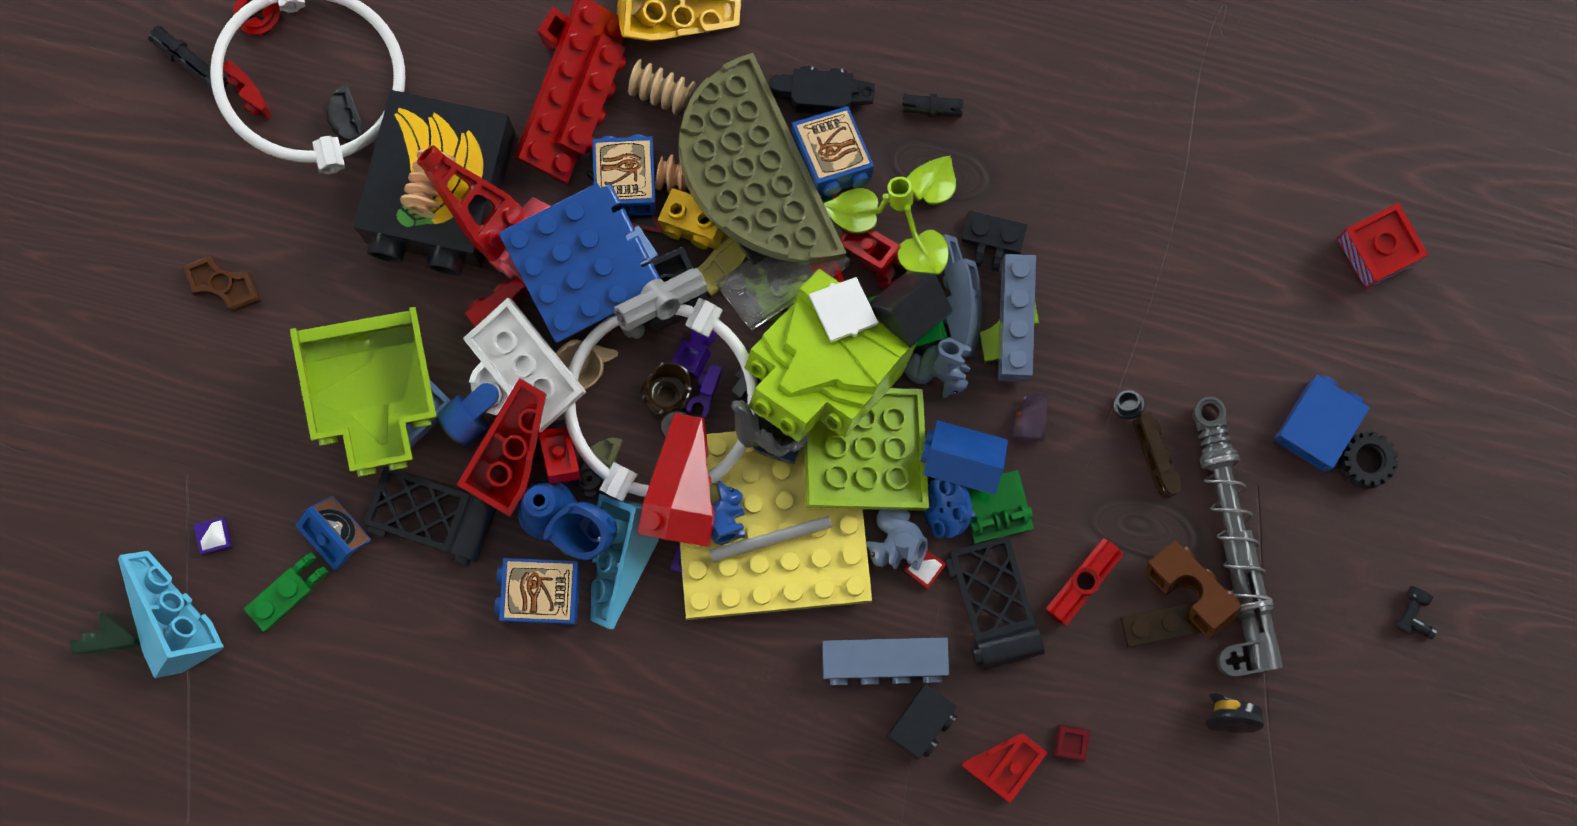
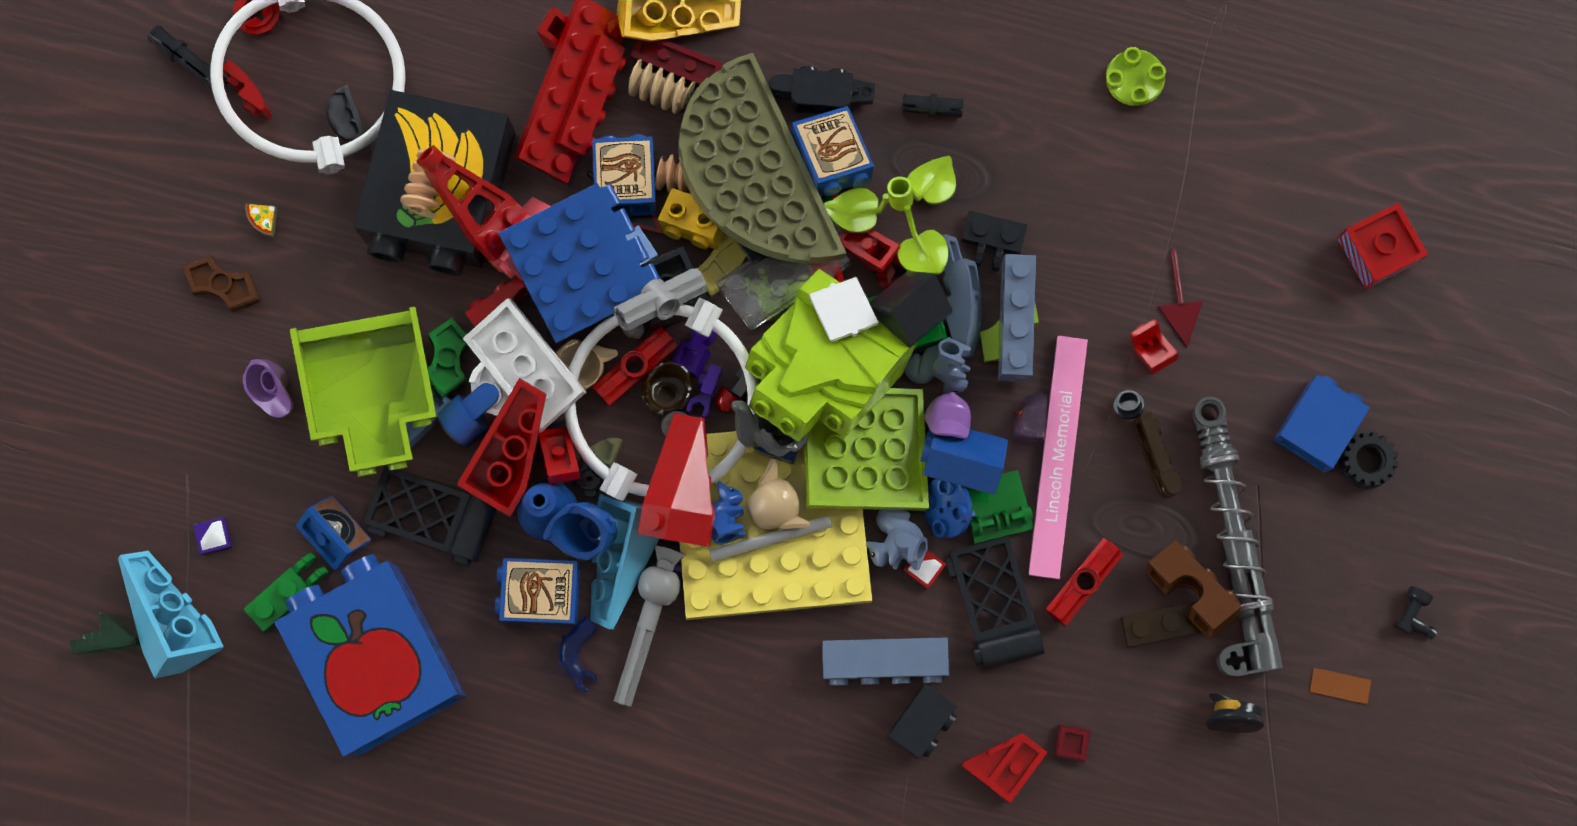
none -> medium lavender piece [243,359,293,418]
none -> tile [245,204,278,238]
none -> blue brick [274,555,467,758]
none -> green tile [427,318,468,400]
none -> clear blue piece [559,616,598,692]
none -> red piece [592,327,679,407]
none -> light grey piece [614,545,685,707]
none -> dark red plate [630,39,724,87]
none -> red hinge [715,386,741,412]
none -> tan piece [747,459,810,530]
none -> medium lavender piece [924,392,971,439]
none -> bright pink tile [1028,336,1088,580]
none -> lime dish [1106,47,1166,106]
none -> red bracket [1130,319,1179,374]
none -> dark red piece [1158,248,1203,348]
none -> dark orange sticker [1310,668,1372,705]

